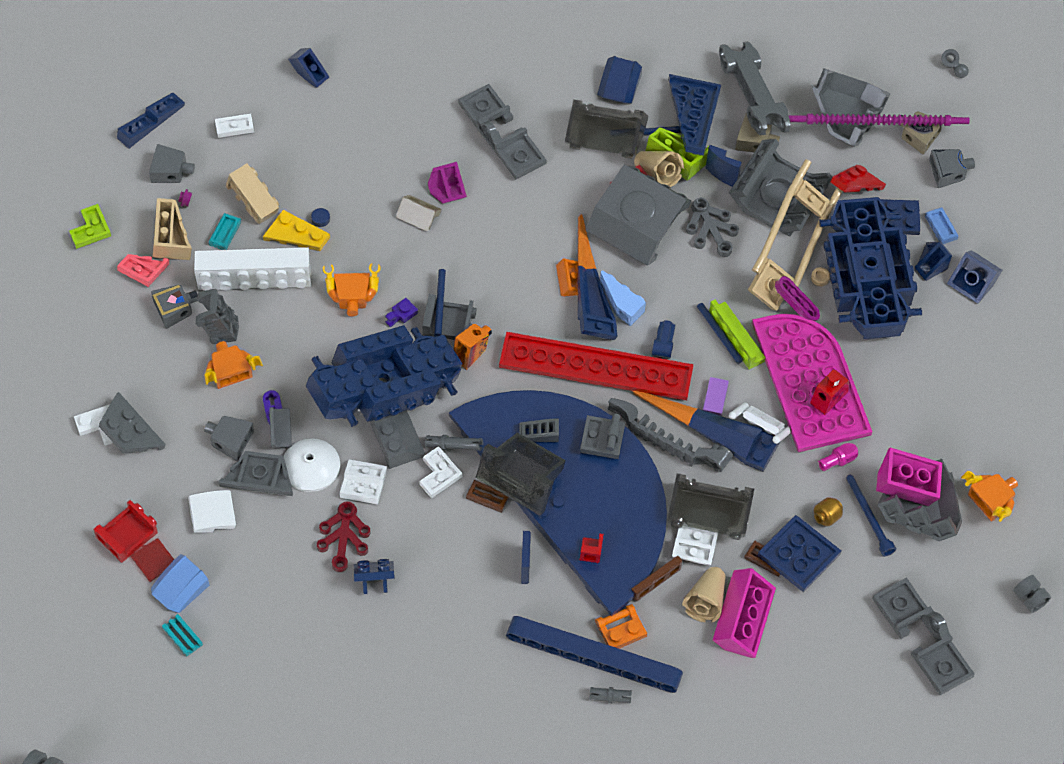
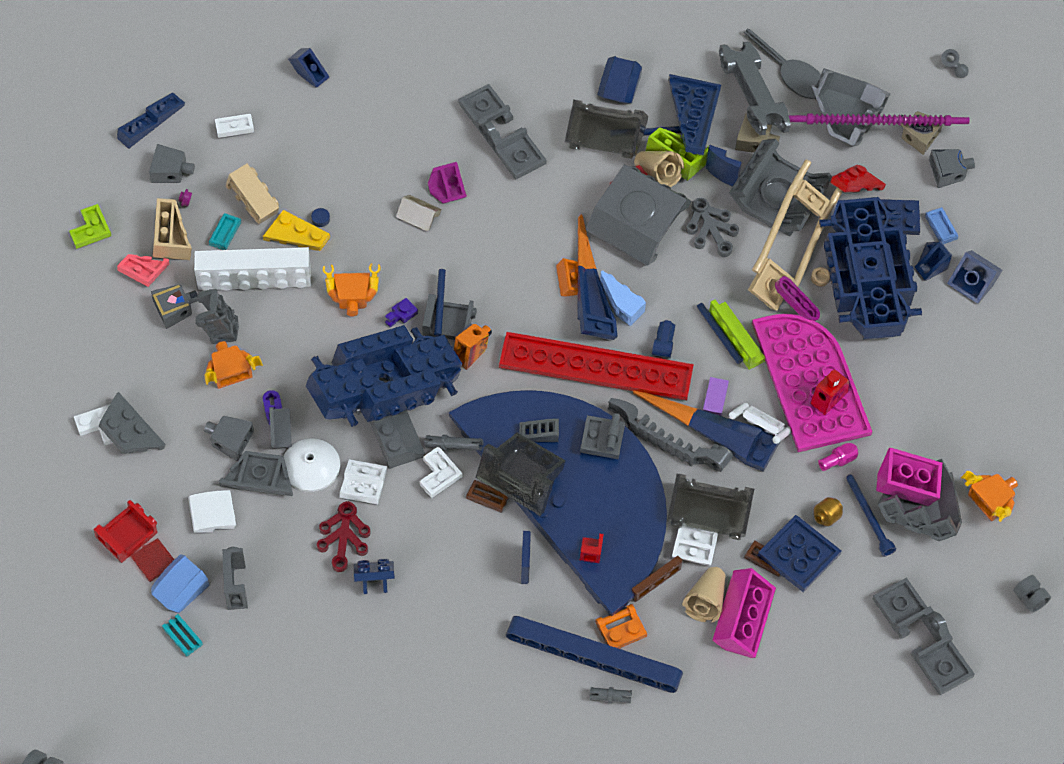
none -> dark grey panel [222,547,248,610]
none -> dark grey piece [744,28,821,99]

